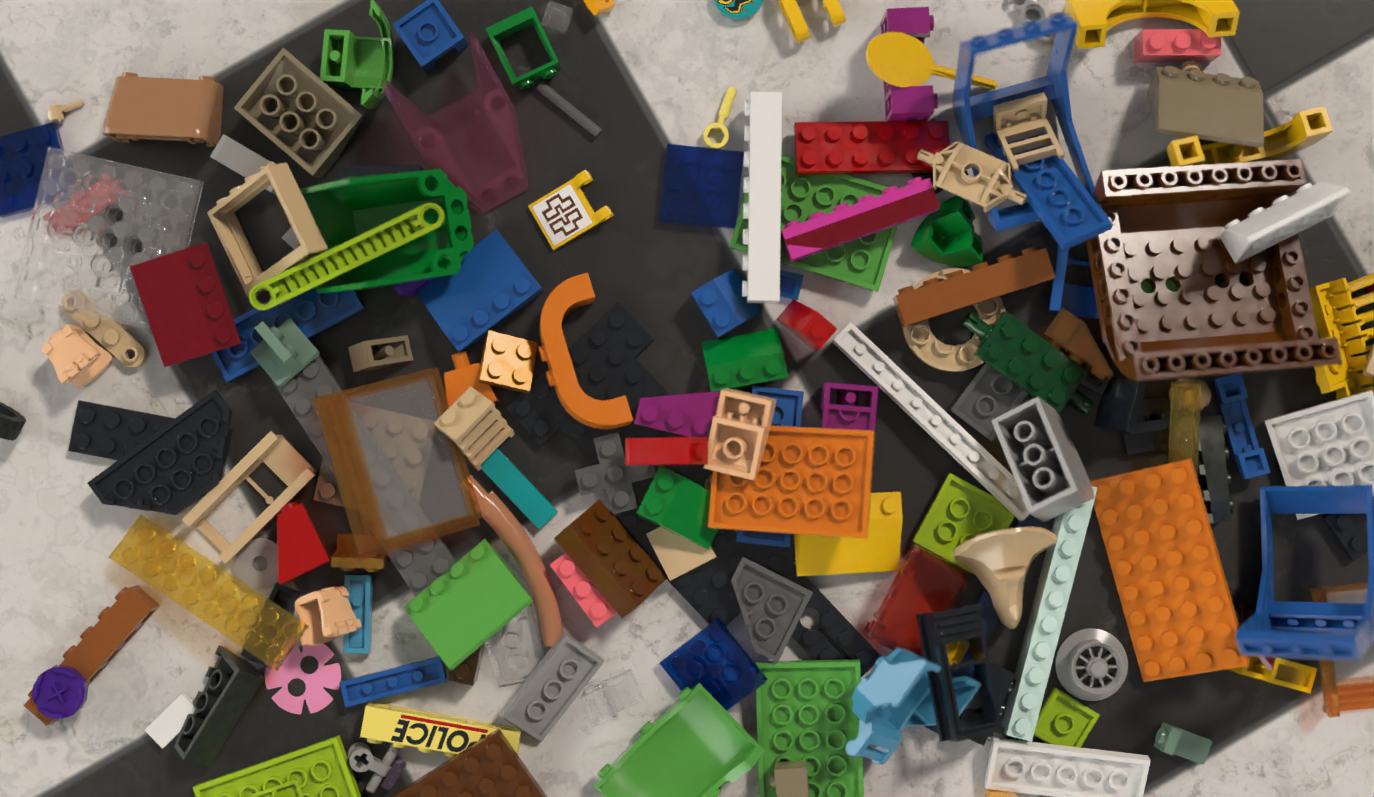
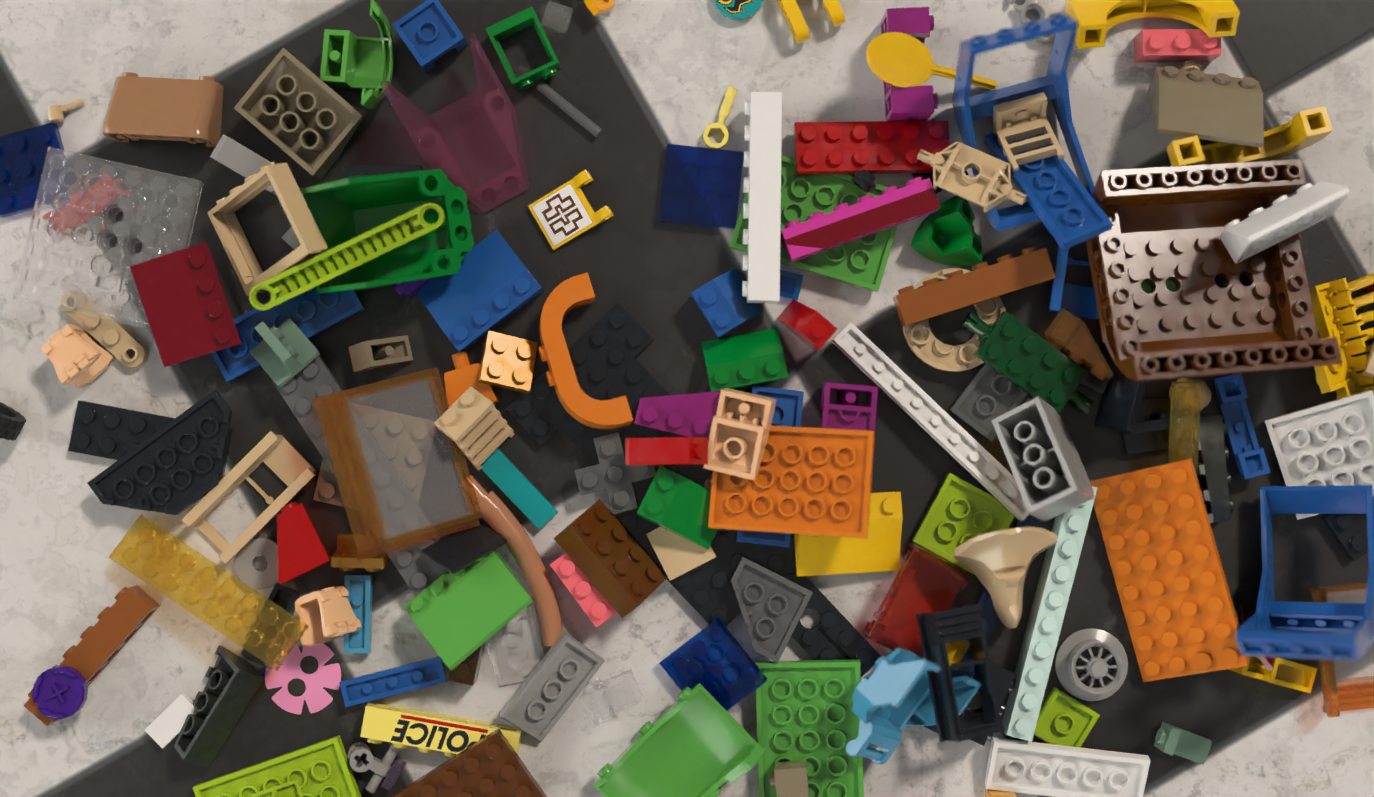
none -> black window [422,519,507,575]
none -> black plate [852,169,876,193]

